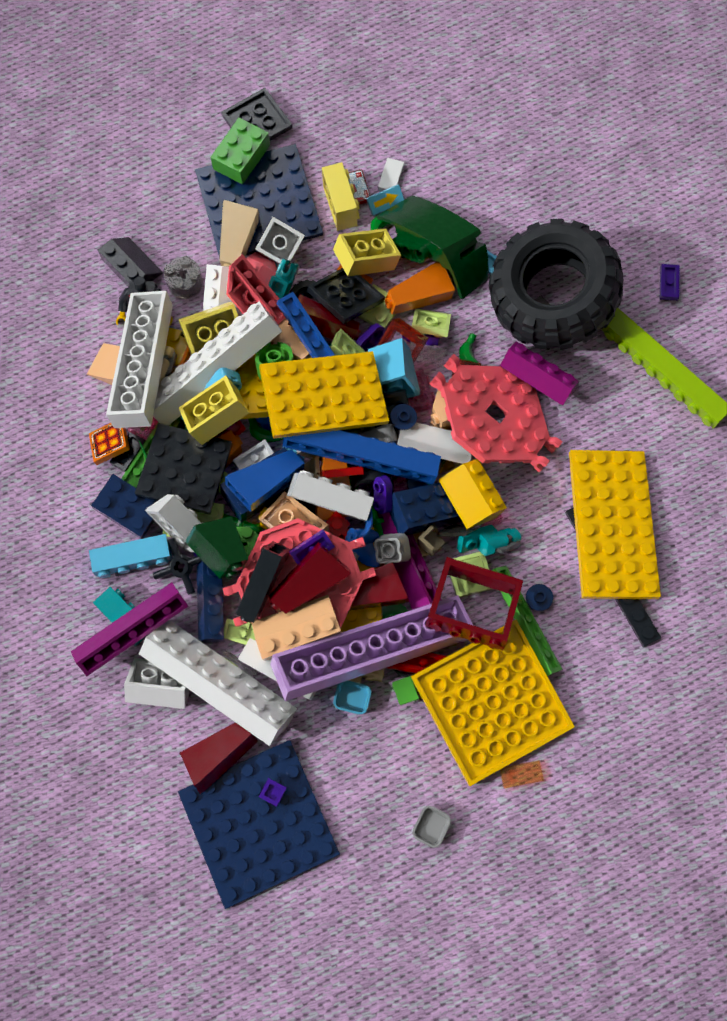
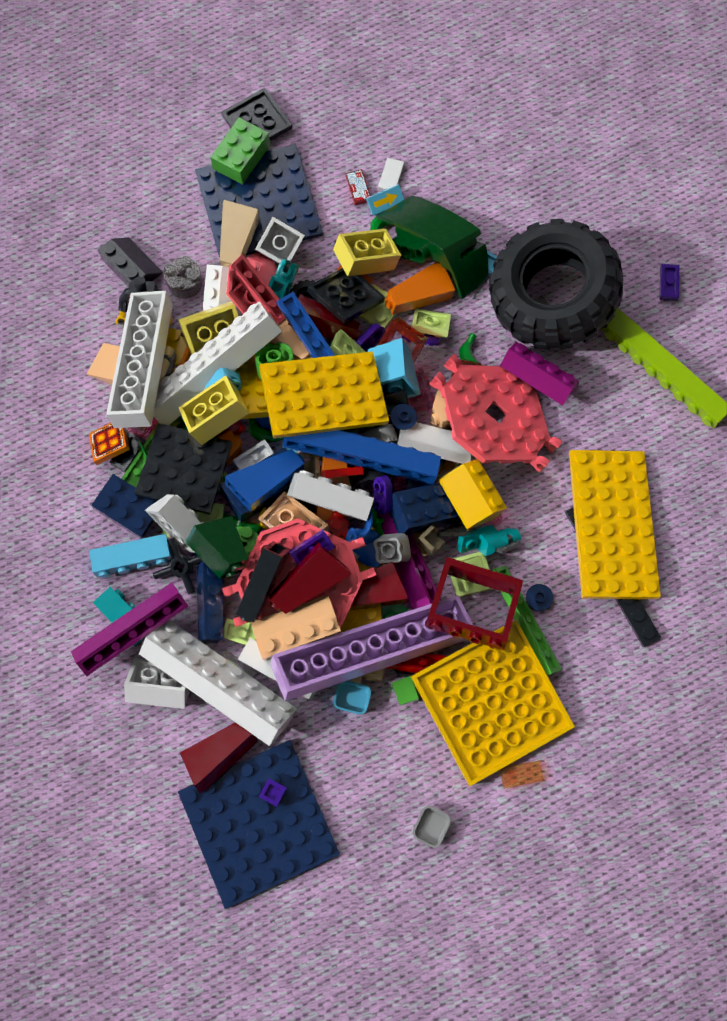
light yellow brick [322,162,360,231] -> none

